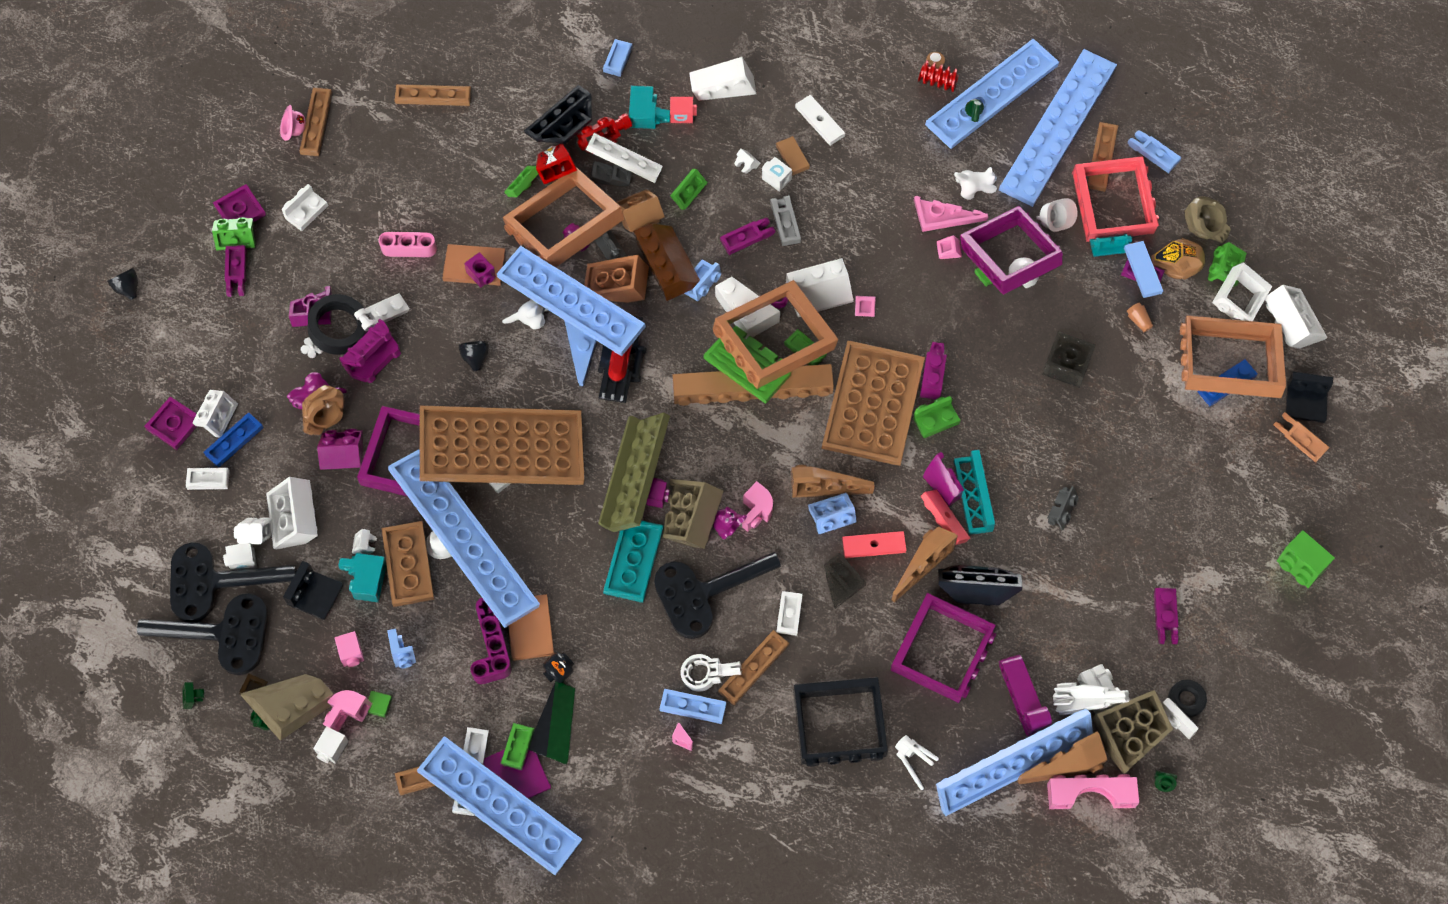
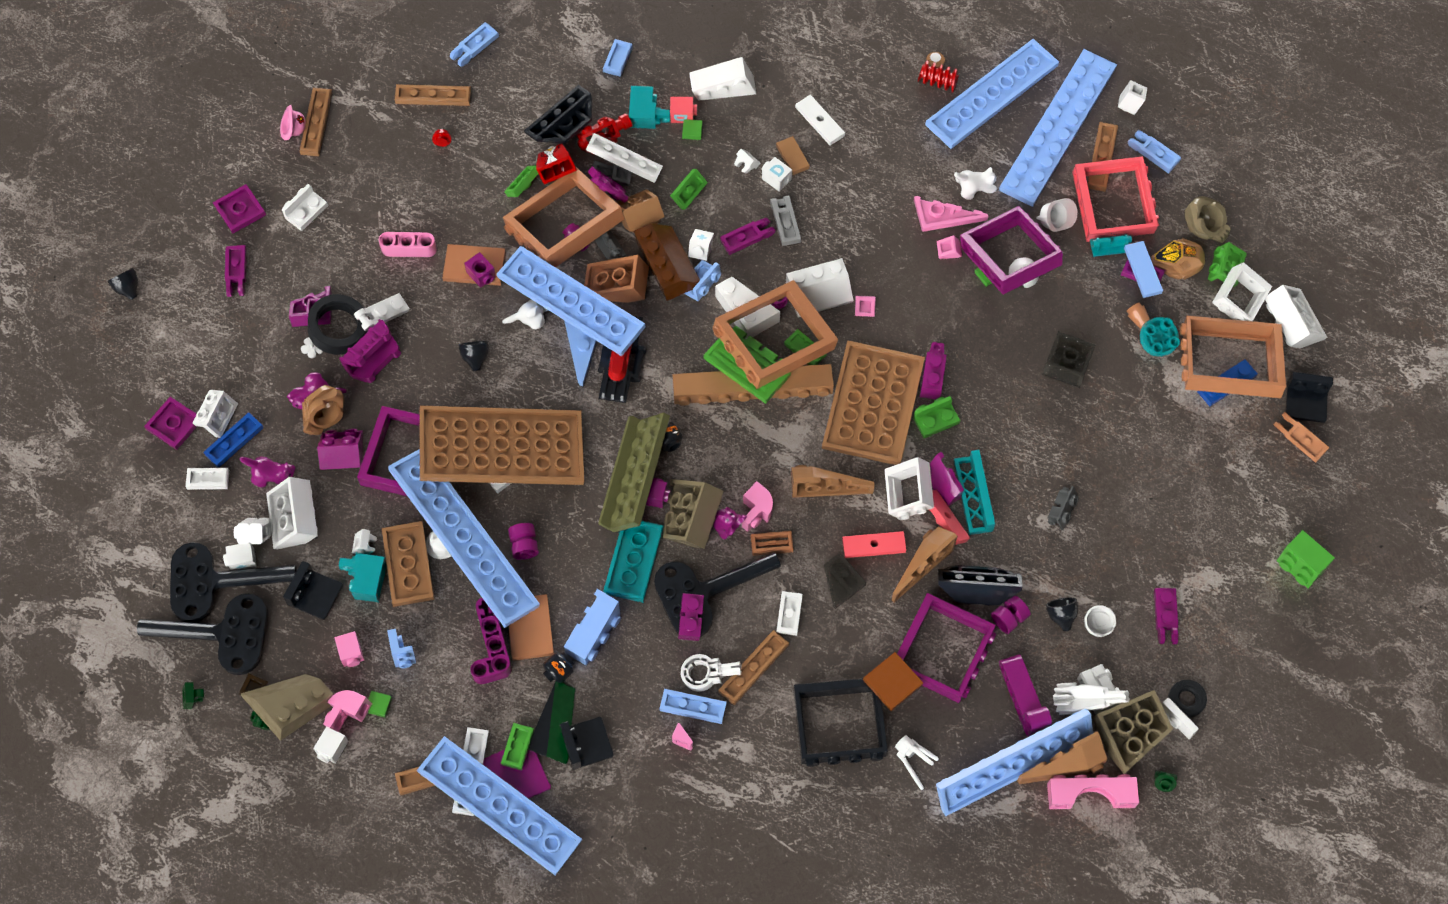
bright green bracket [212,217,256,250] -> none
light blue bracket [808,493,856,534] -> none
dark green plate [965,99,984,122] -> none
none -> magenta animal [239,456,295,487]
none -> red plate [432,129,451,147]
none -> light blue hinge [450,22,499,67]
none -> magenta wheel [508,523,539,560]
none -> black bracket [560,717,614,770]
none -> light blue wedge [564,589,621,666]
none -> magenta plate [588,166,628,203]
none -> black head [661,422,682,452]
none -> magenta piece [678,593,704,641]
none -> bright green tile [682,119,702,140]
none -> white brick [688,229,714,261]
none -> nougat tile [751,531,793,556]
none -> dark orange tile [863,652,923,711]
none -> white window [885,457,934,520]
none -> magenta wheel [991,595,1031,634]
none -> black helmet [1046,597,1078,631]
none -> white hair [1084,605,1116,637]
none -> white brick [1118,80,1147,115]
none -> teal tile [1140,317,1180,357]

